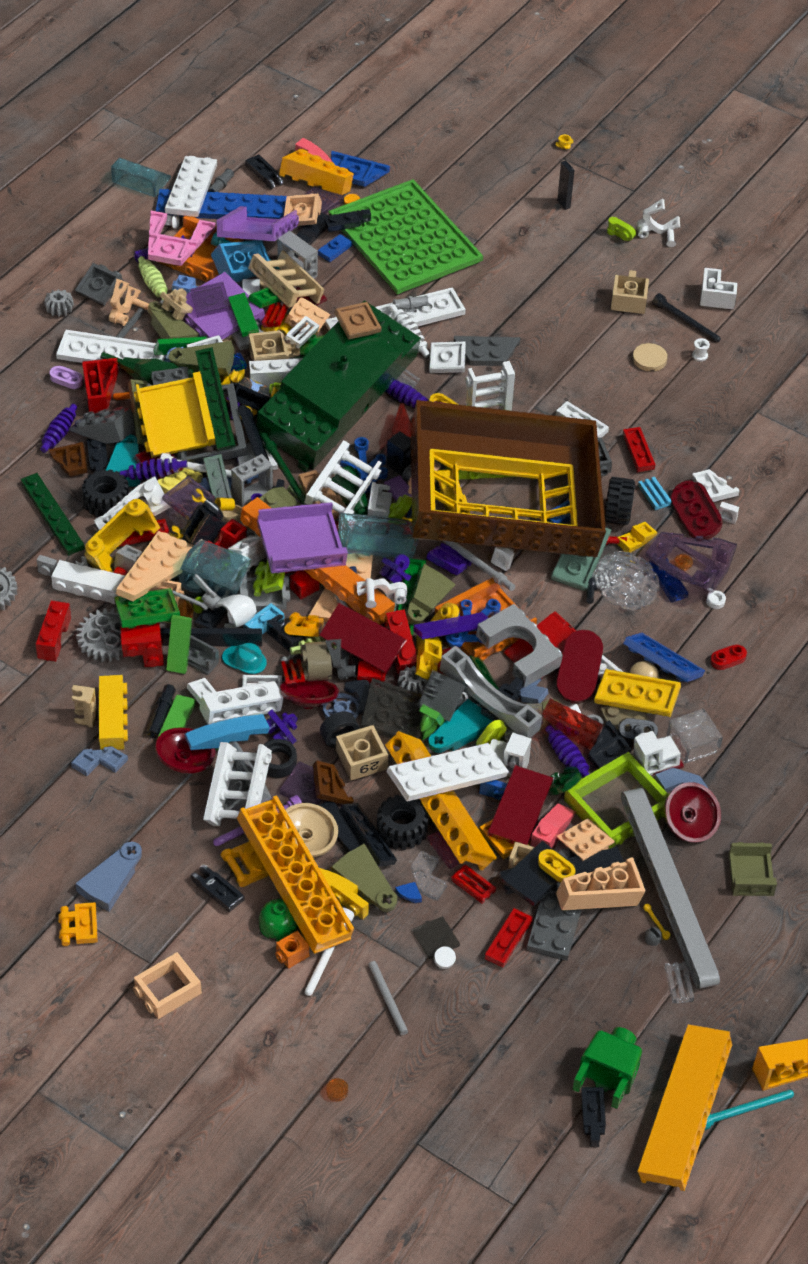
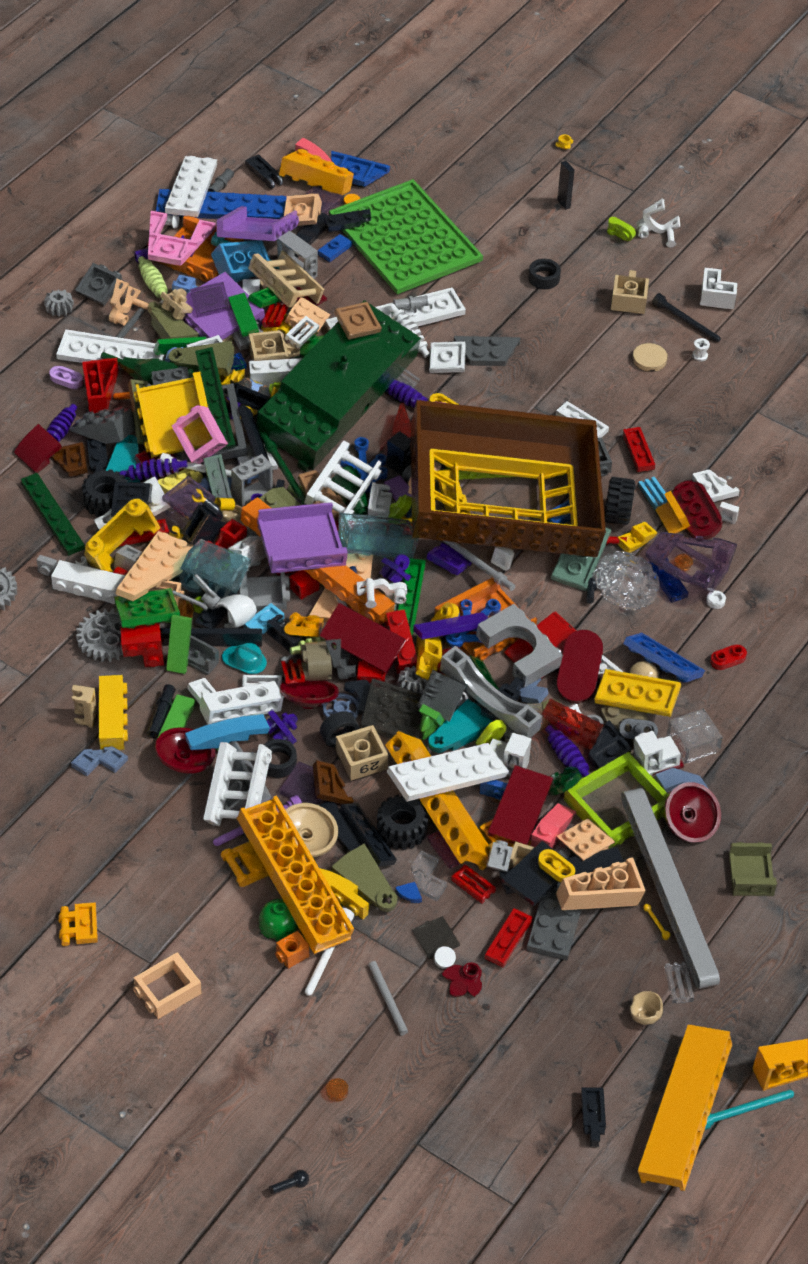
red arch [36,600,71,662] -> none
sand blue piece [76,842,142,912] -> none
clear light blue slope [111,157,171,197] -> none
black hinge [190,865,245,913] -> none
lime plate [253,559,285,597] -> none
olive piece [406,564,456,625] -> none
white fence [465,361,515,411] -> none
green piece [573,1027,642,1109] -> none
dark grey hinge [644,927,662,946] -> none
none -> dark red slope [14,423,62,473]
none -> black wing [111,482,153,518]
none -> bright pink window [172,405,228,464]
none -> black bar [269,1170,309,1195]
none -> dark red plate [442,962,482,997]
none -> light grey bracket [486,840,513,872]
none -> black tyre [528,258,561,289]
none -> tan hair [630,991,663,1025]
none -> light orange panel [655,491,690,536]

